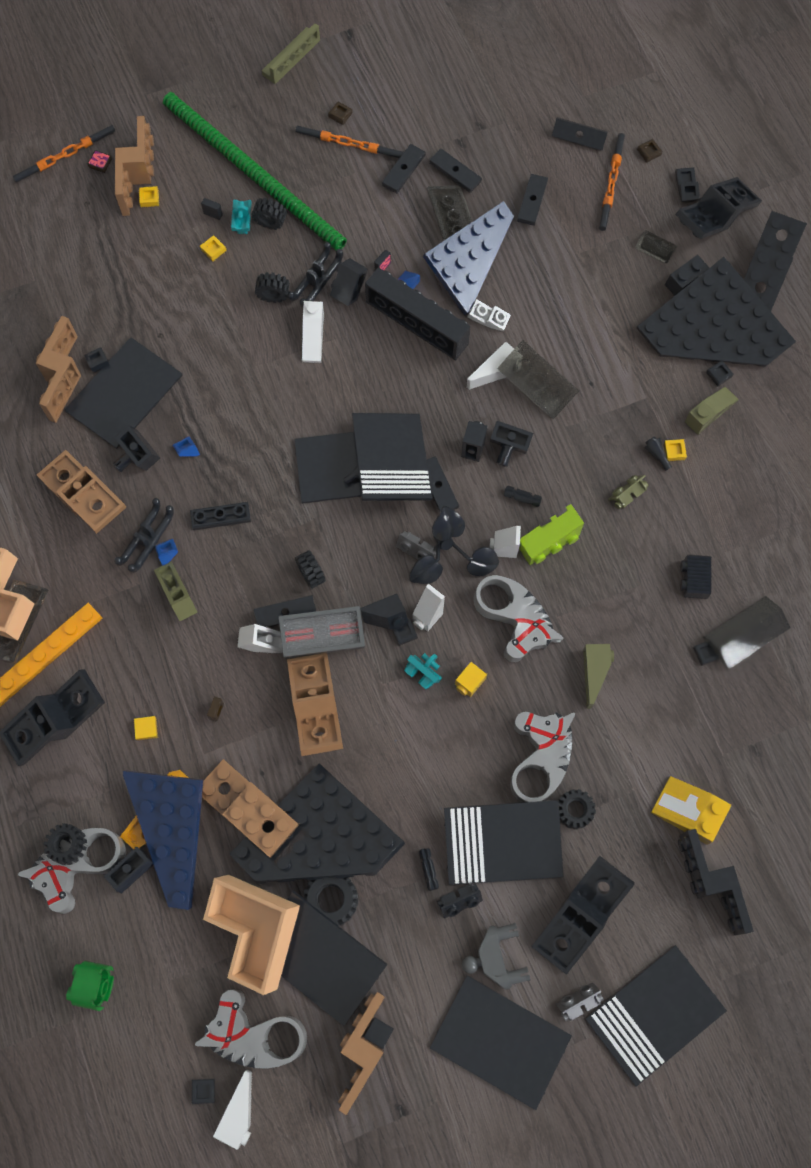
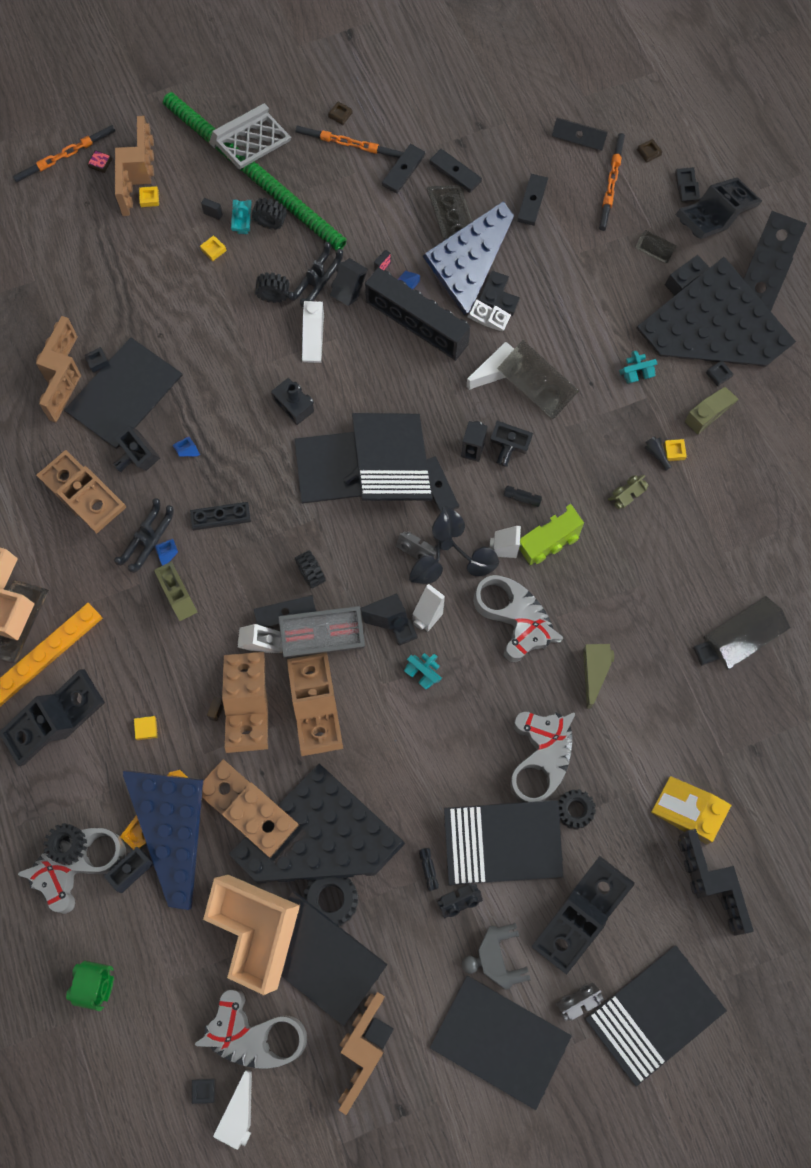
olive fence [262,24,320,84] -> none
yellow brick [455,662,487,697] -> none
black brick [680,555,712,599] -> none
none -> light grey fence [209,103,291,170]
none -> medium nougat bracket [222,652,268,753]
none -> black brick [271,377,314,425]
none -> black plate [479,271,520,316]
none -> teal hips [619,351,657,384]

